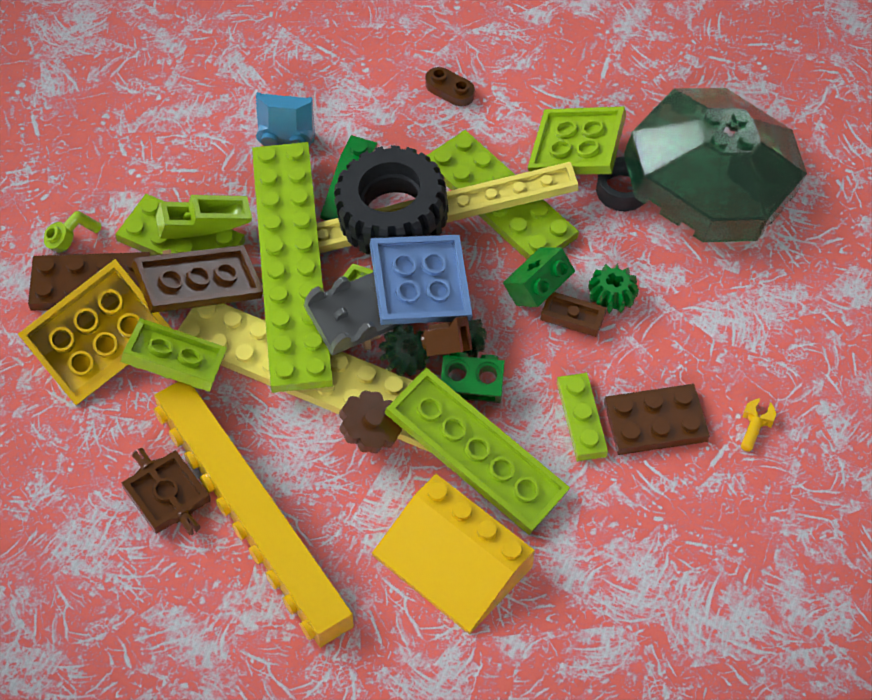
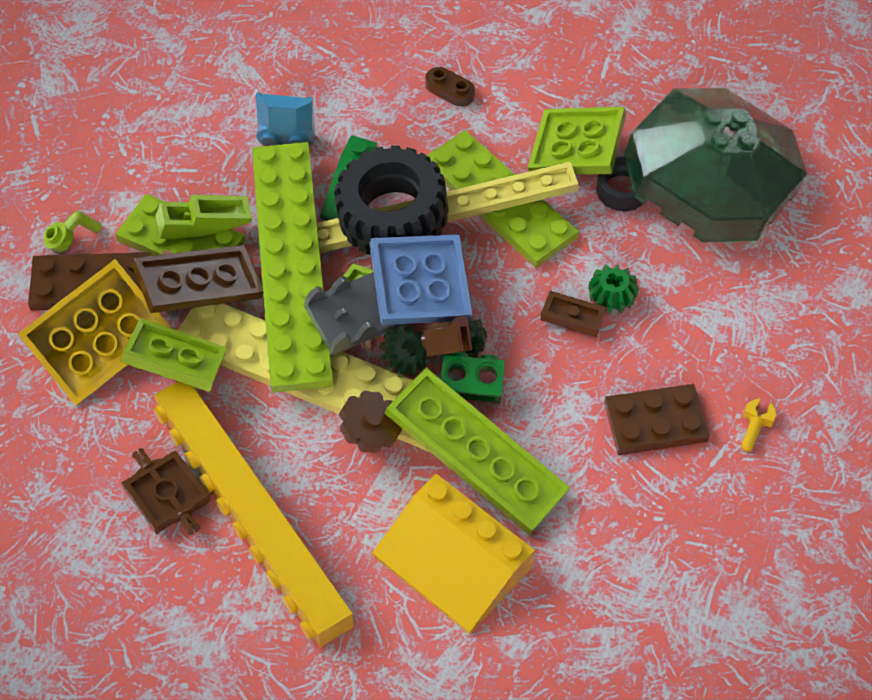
green brick [503,247,575,307] -> none
lime plate [557,373,608,462] -> none

